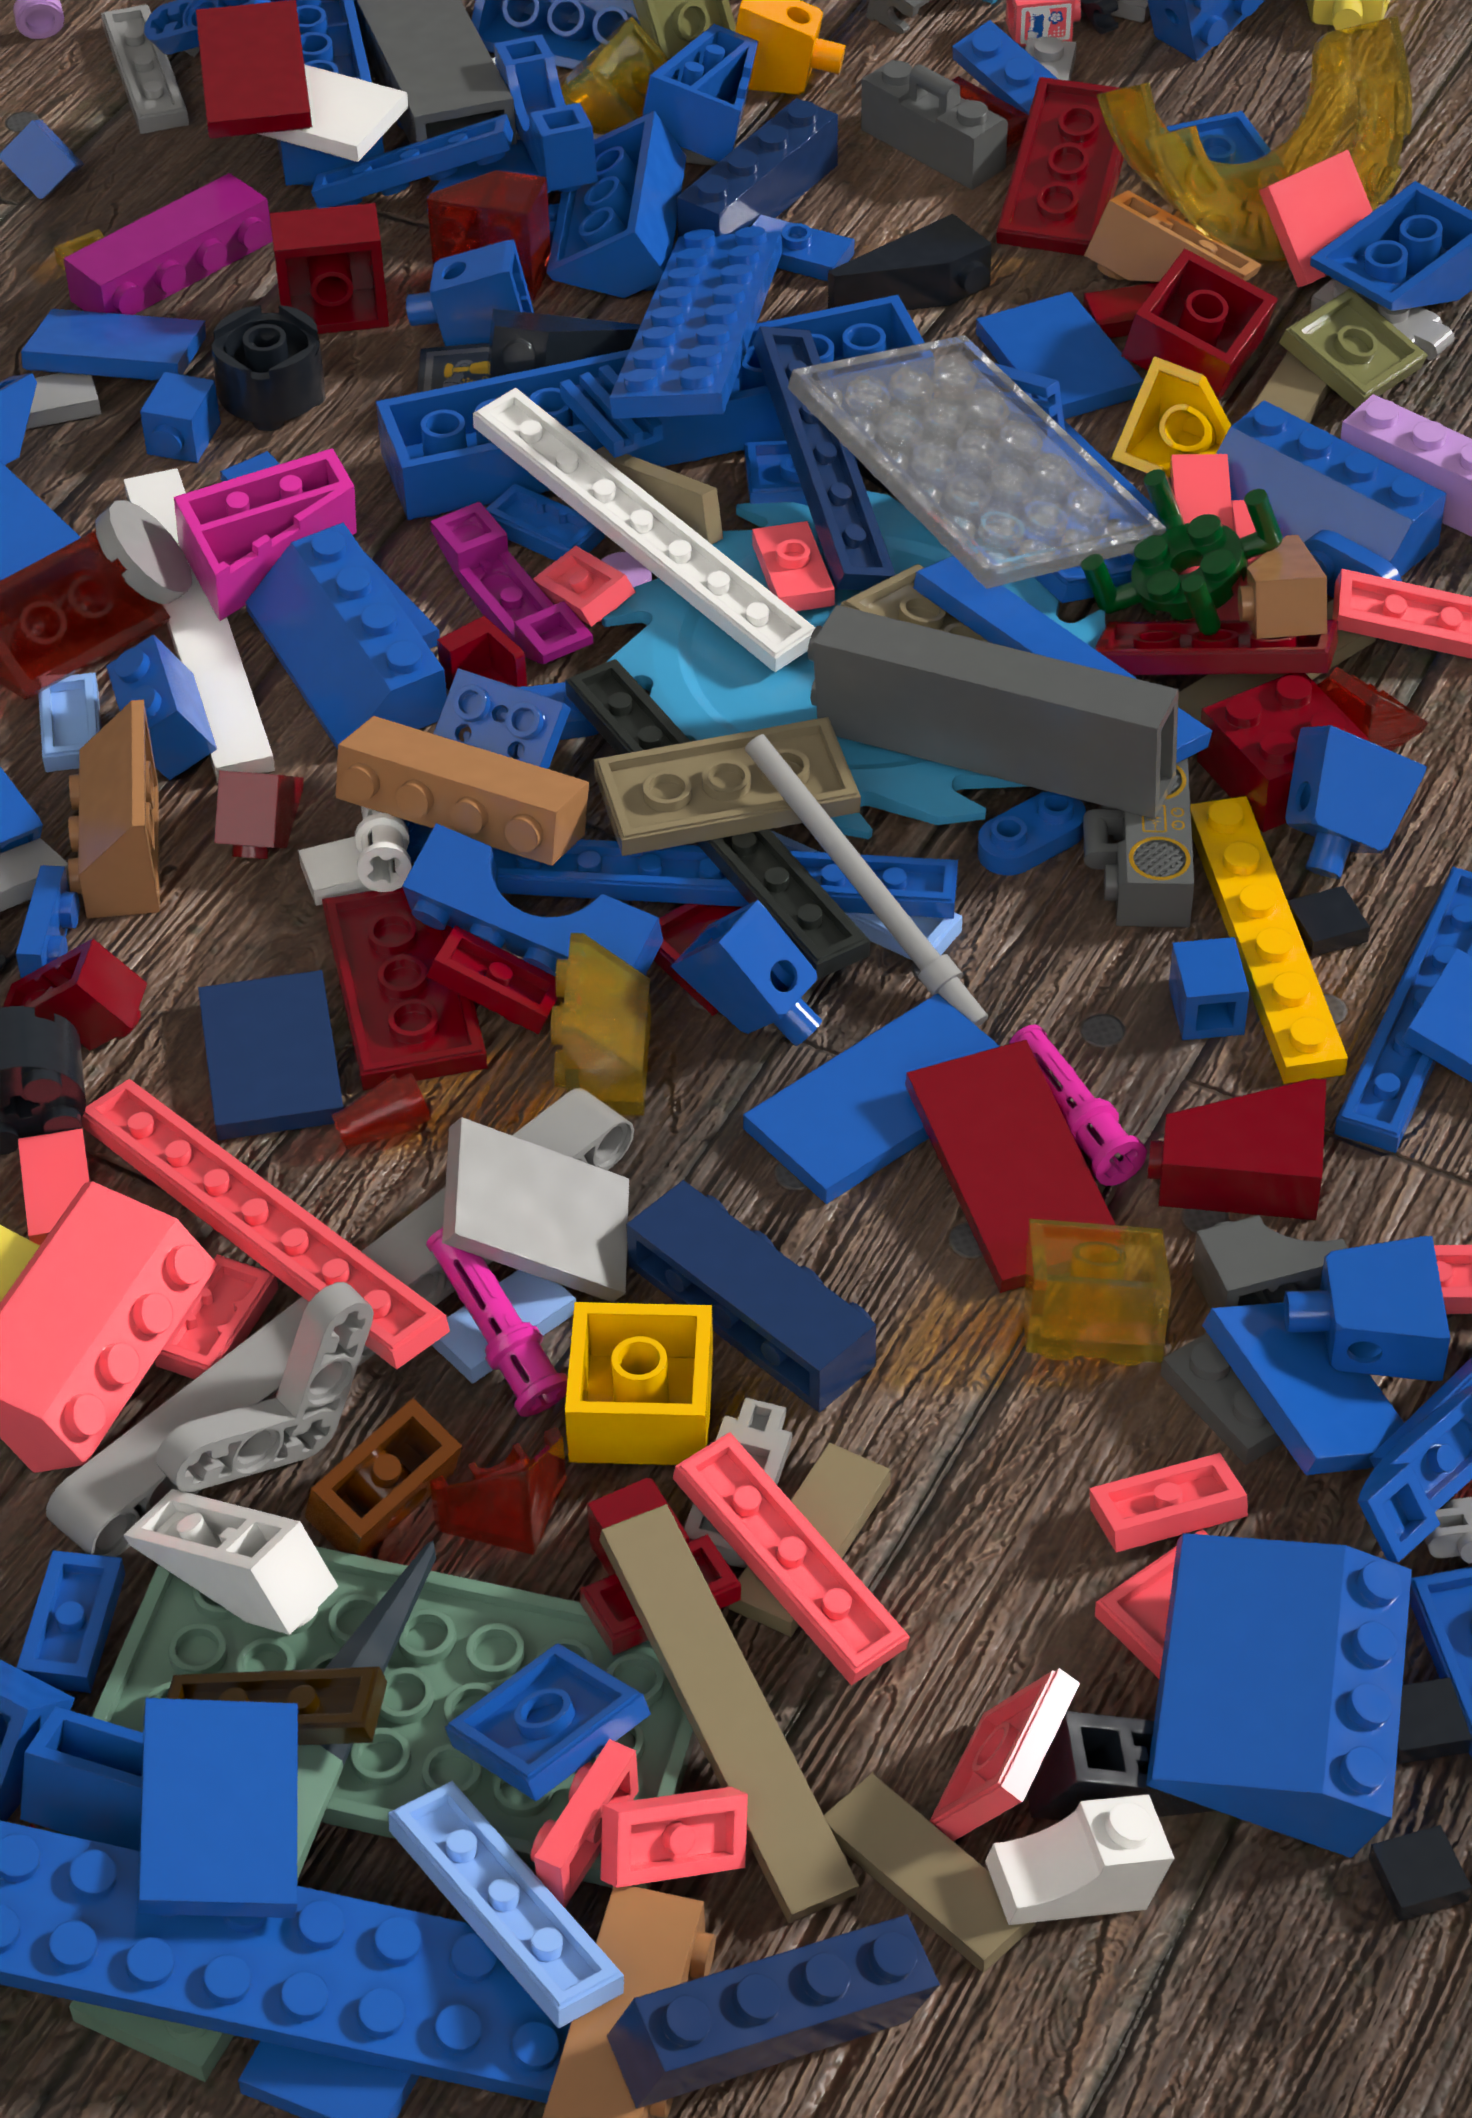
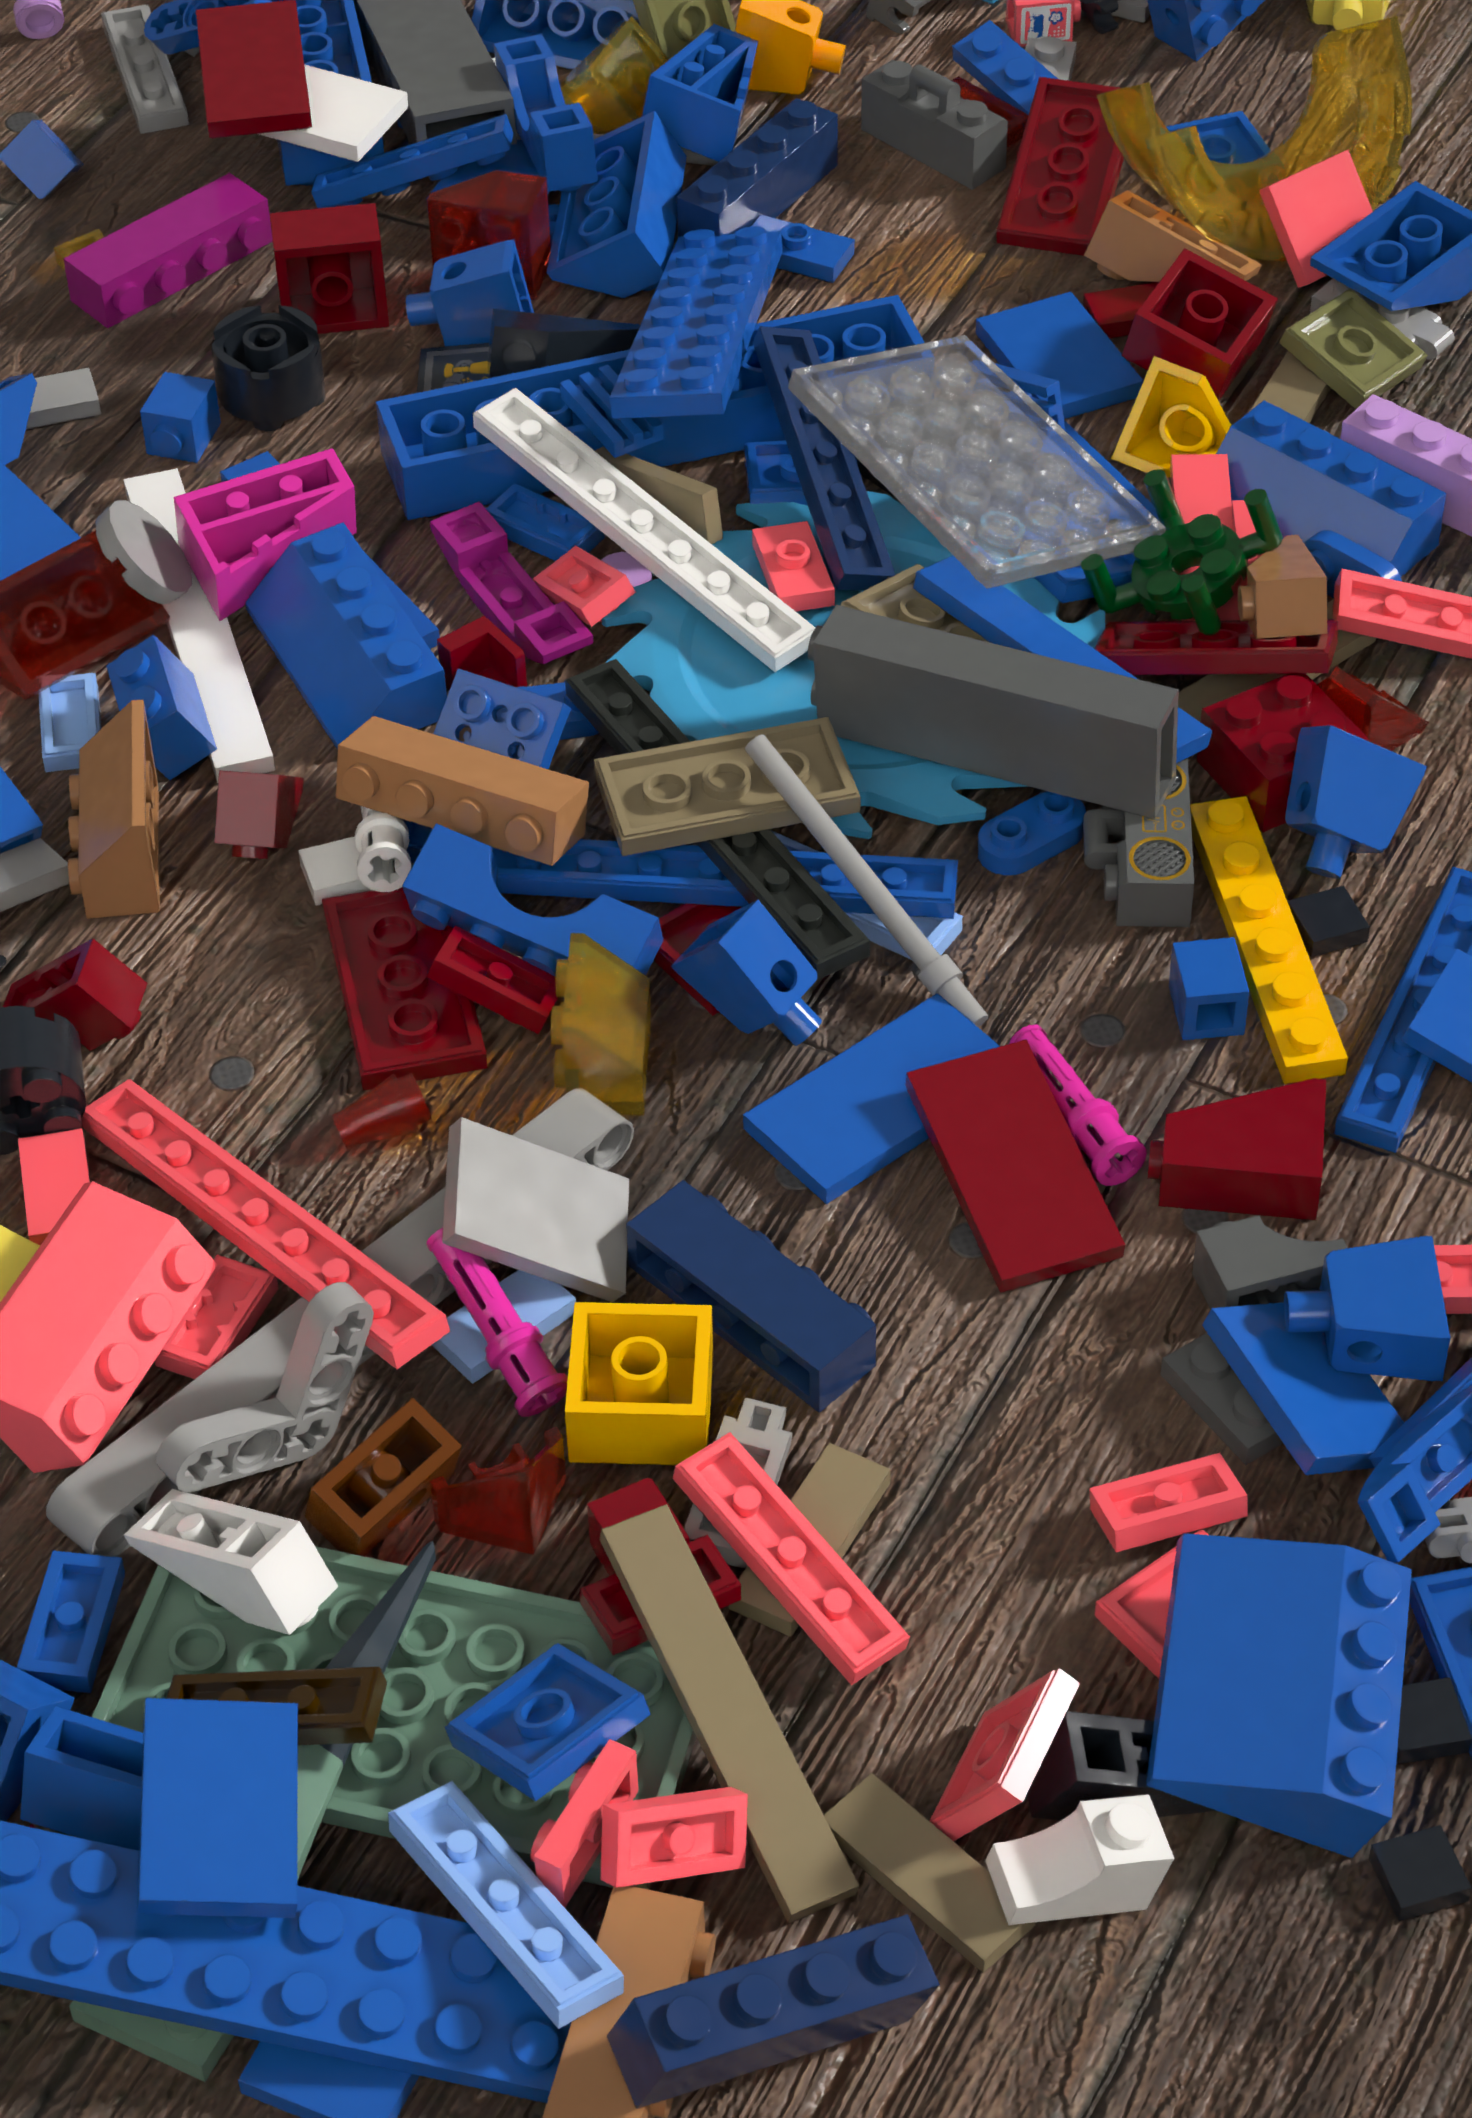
blue plate [16,865,80,978] -> none
blue tile [21,309,206,381] -> none
dark blue tile [198,970,345,1140] -> none
black slope [828,214,992,310] -> none
clear yellow slope [1024,1219,1172,1366] -> none

